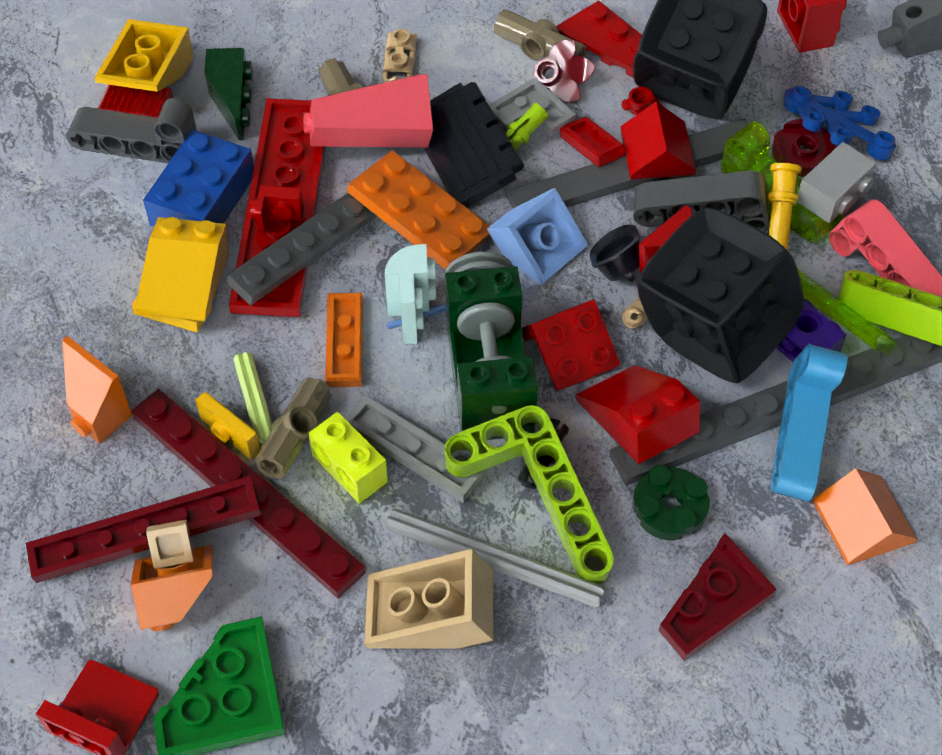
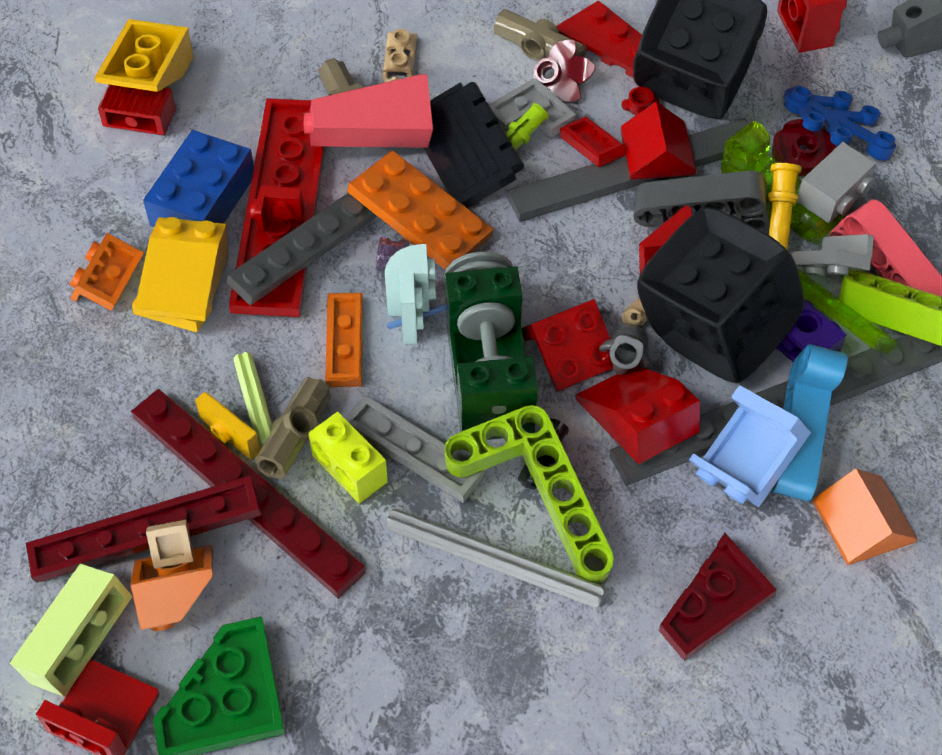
orange slope [62,336,132,444] -> none
dark grey beam [66,98,197,163] -> none
dark green slope [204,48,253,140] -> none
tan slope [364,549,494,649] -> none
light blue slope [487,188,588,284] -> none
black piece [590,224,641,283] -> none
dark green plate [632,465,710,541] -> none
none -> yellowish green brick [10,564,133,697]
none -> orange bracket [69,233,144,311]
none -> clear purple wheel [377,236,410,271]
none -> dark grey animal [599,323,650,375]
none -> light blue panel [689,385,811,507]
none -> light grey bracket [792,234,874,276]

